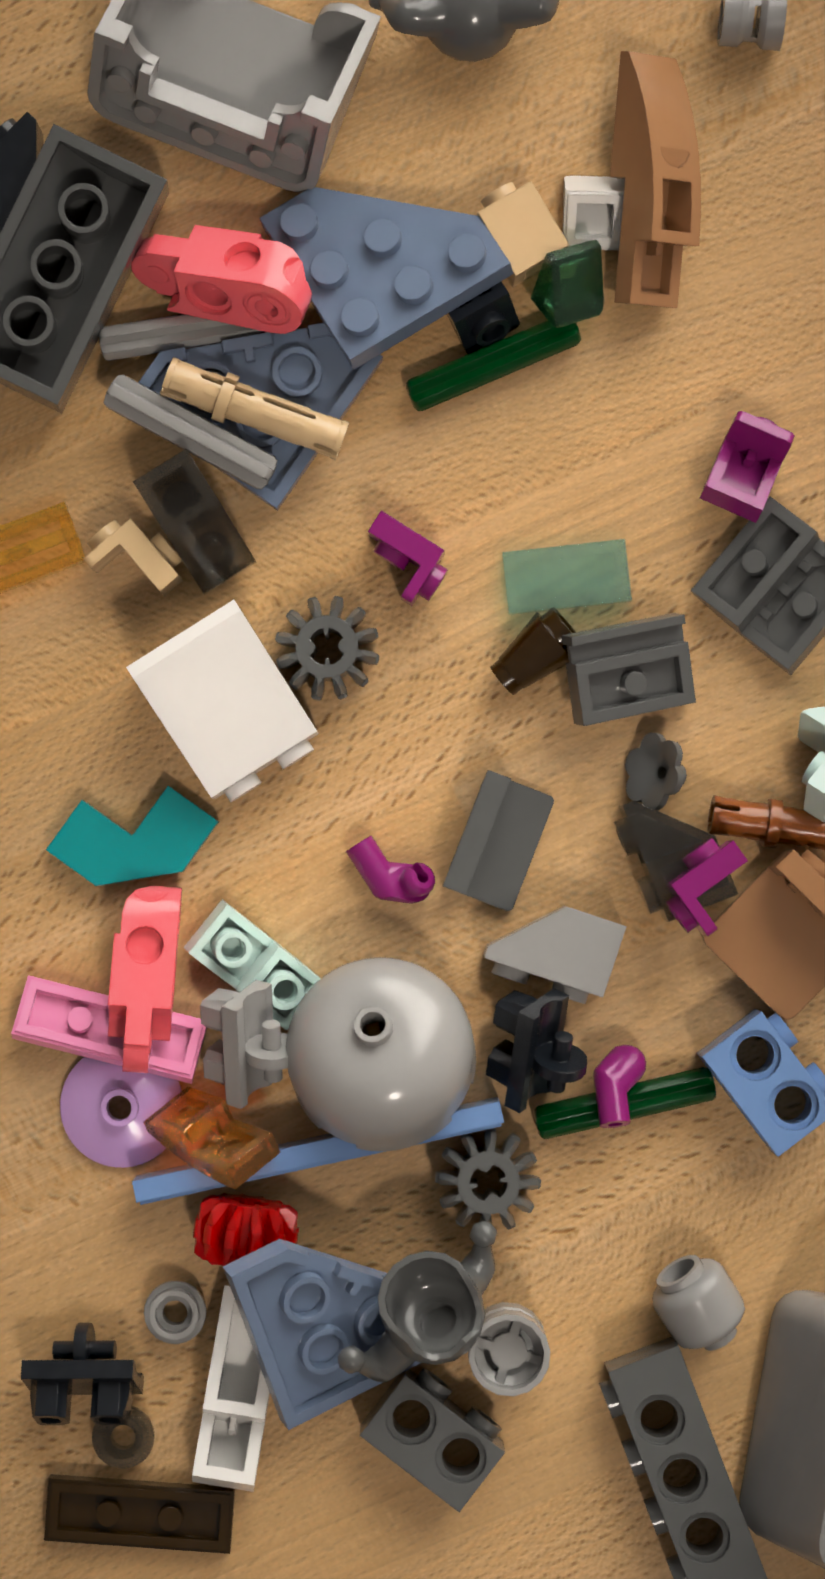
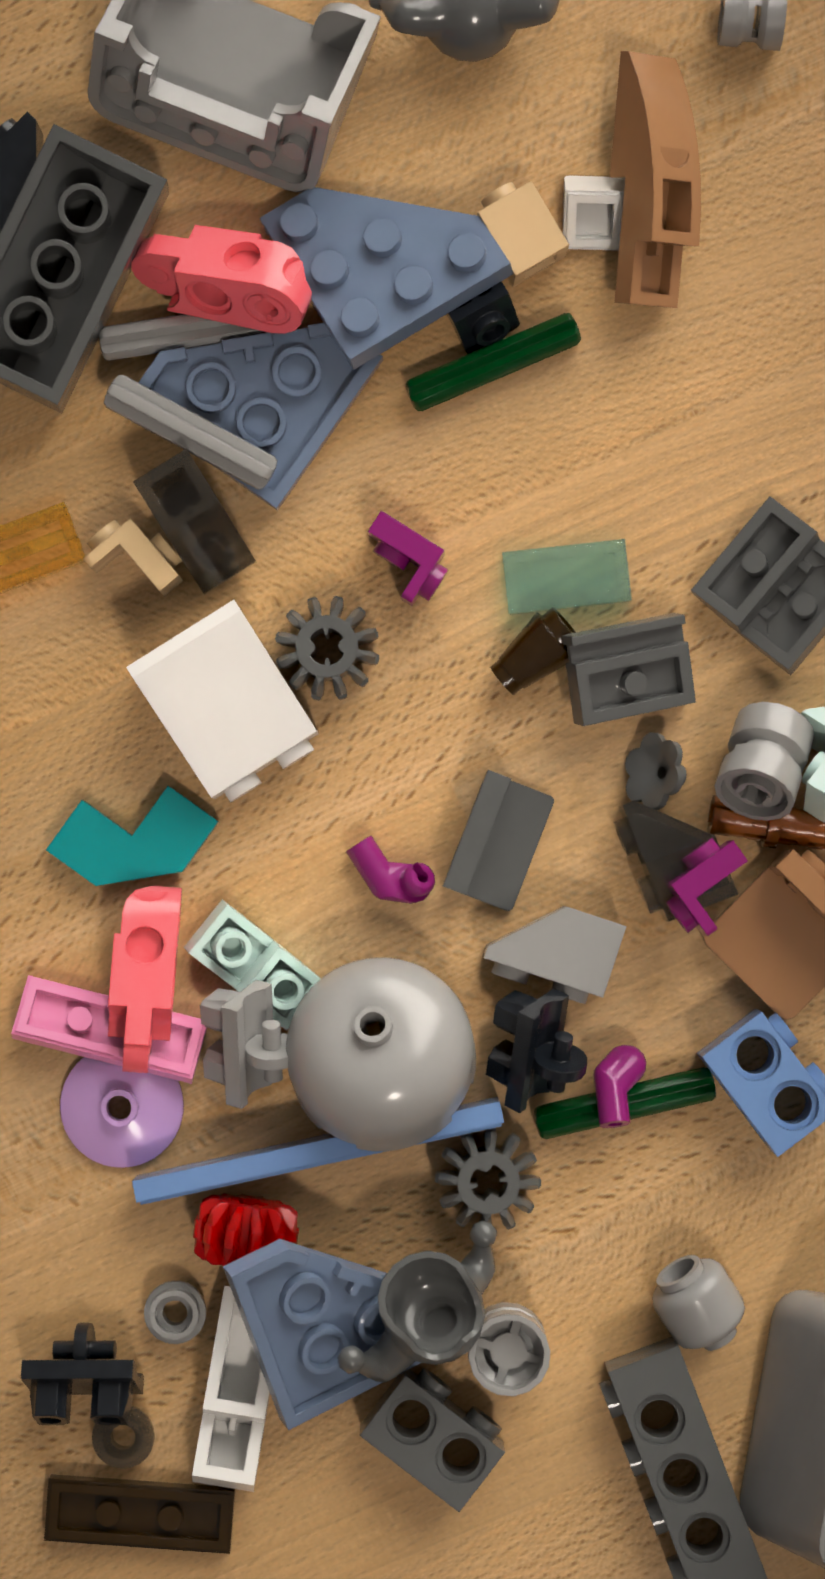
clear orange slope [143,1086,281,1190] -> none
tan pin [160,357,350,460] -> none
clear green slope [531,240,604,328] -> none
magenta bracket [700,411,795,523] -> none
none -> light grey wheel [714,702,815,821]

